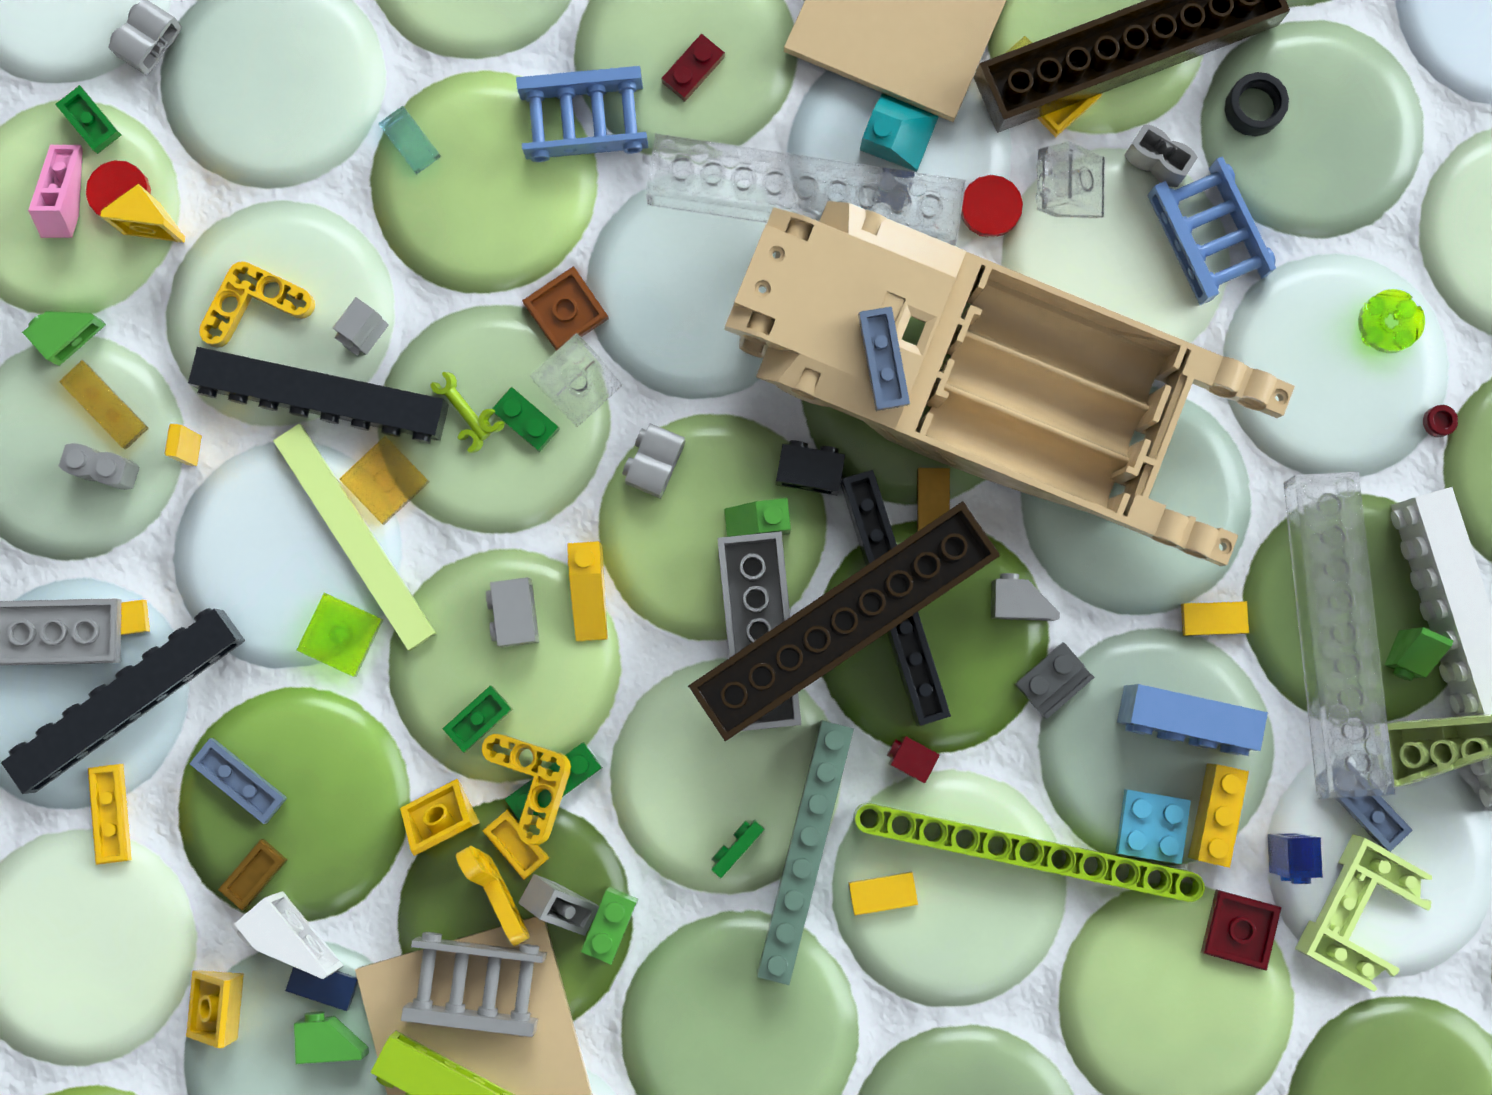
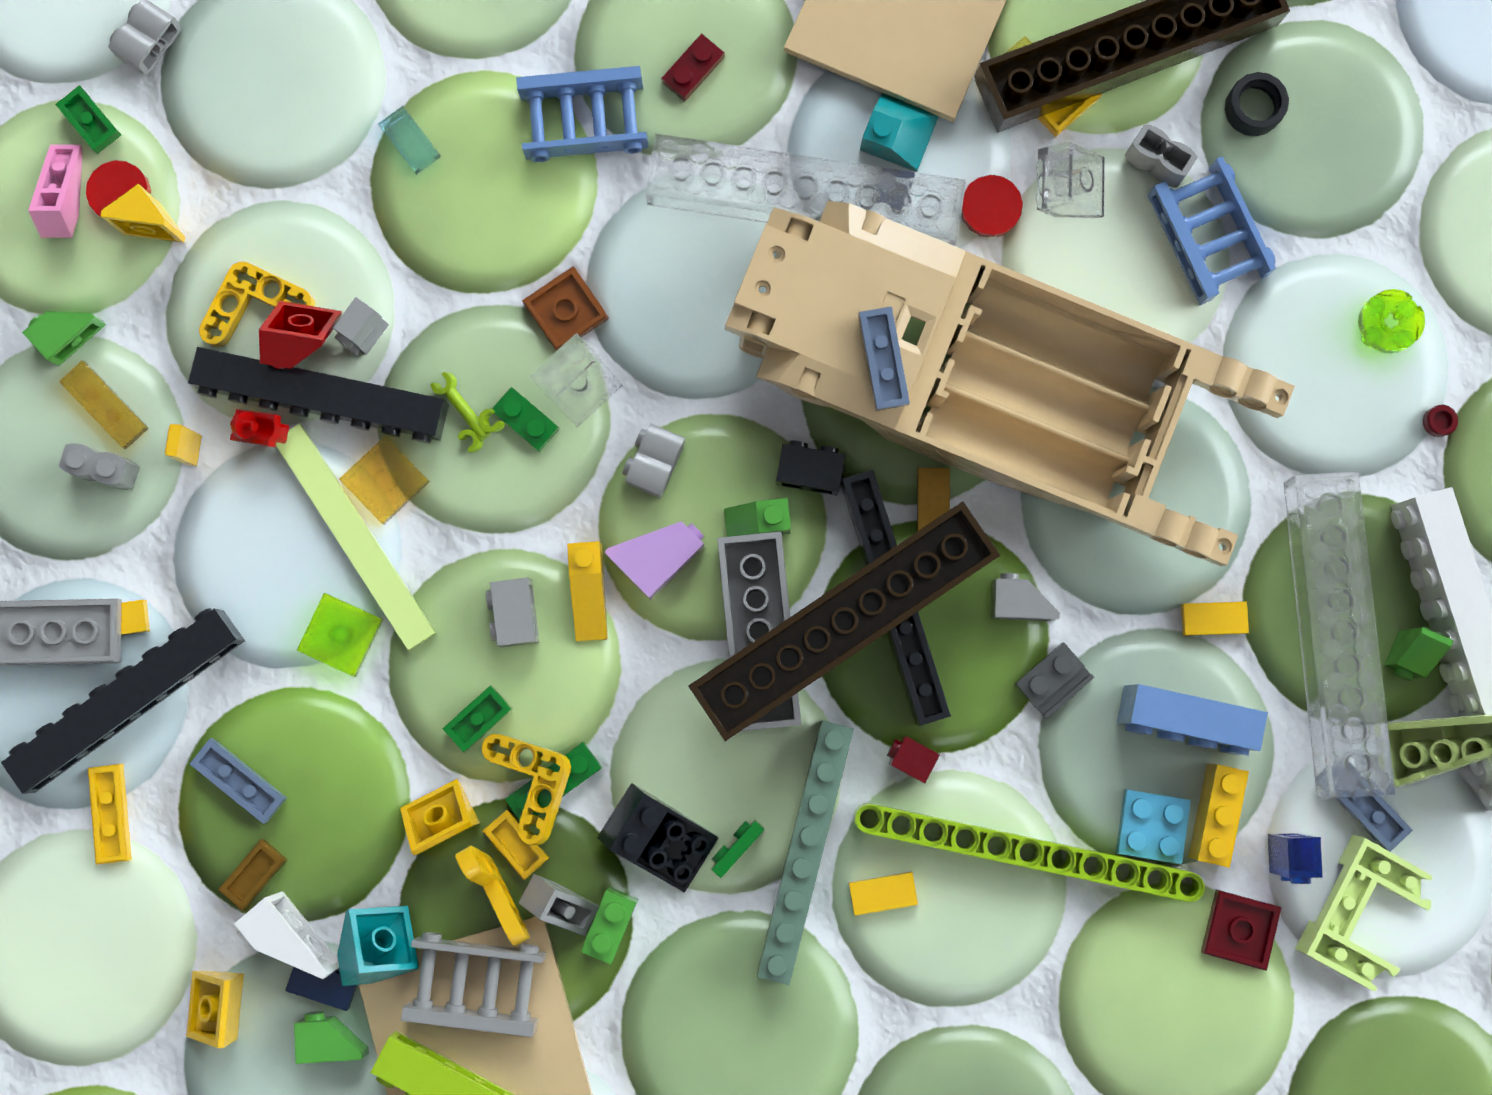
none -> red hips [230,409,289,447]
none -> red slope [258,301,342,369]
none -> teal slope [337,906,419,986]
none -> black slope [597,783,719,893]
none -> lavender slope [604,521,705,600]

